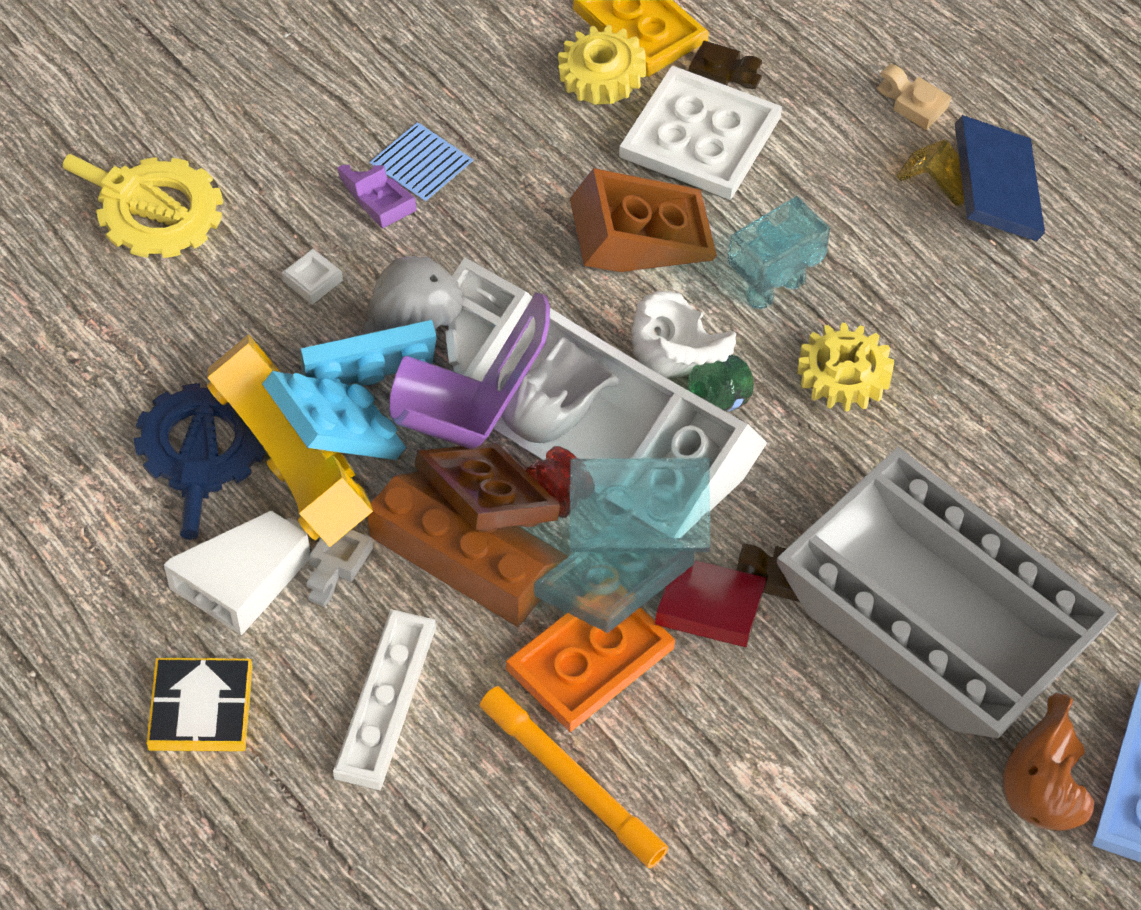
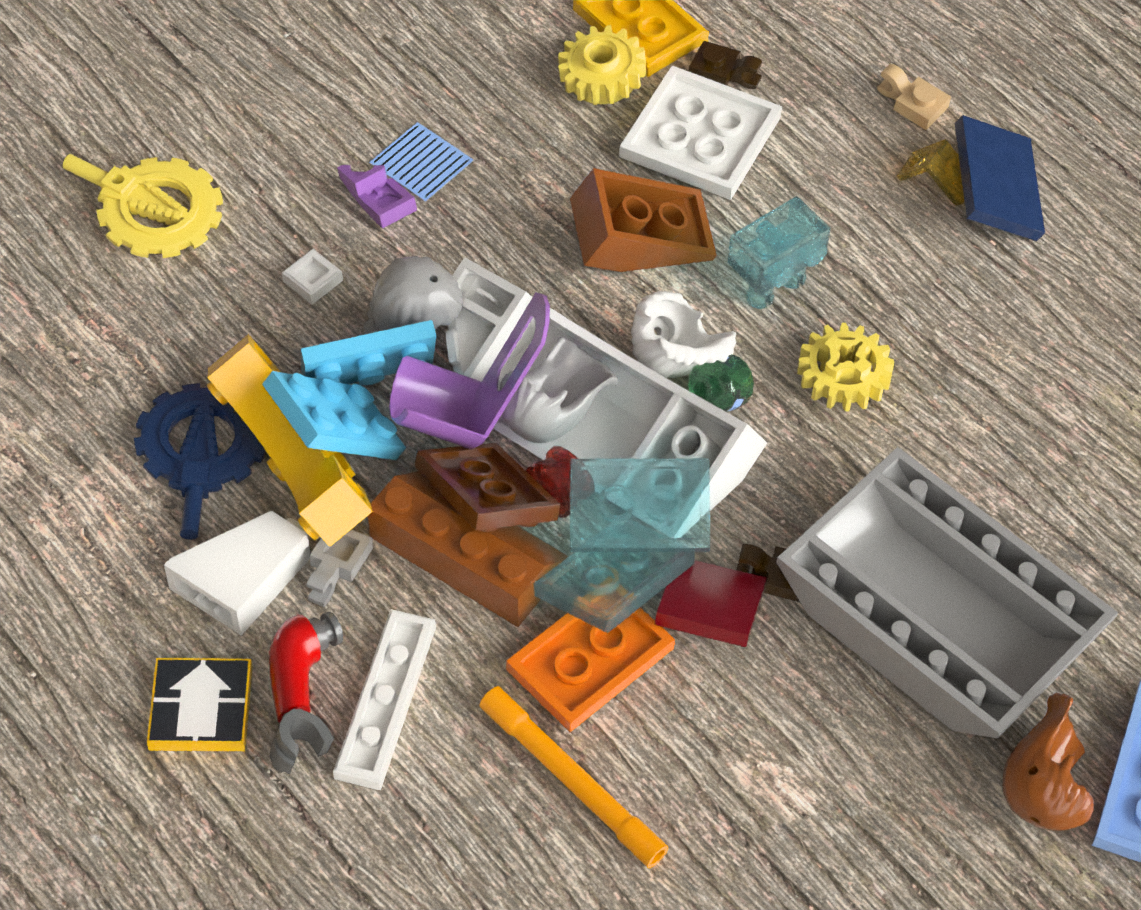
none -> piece [269,612,343,774]

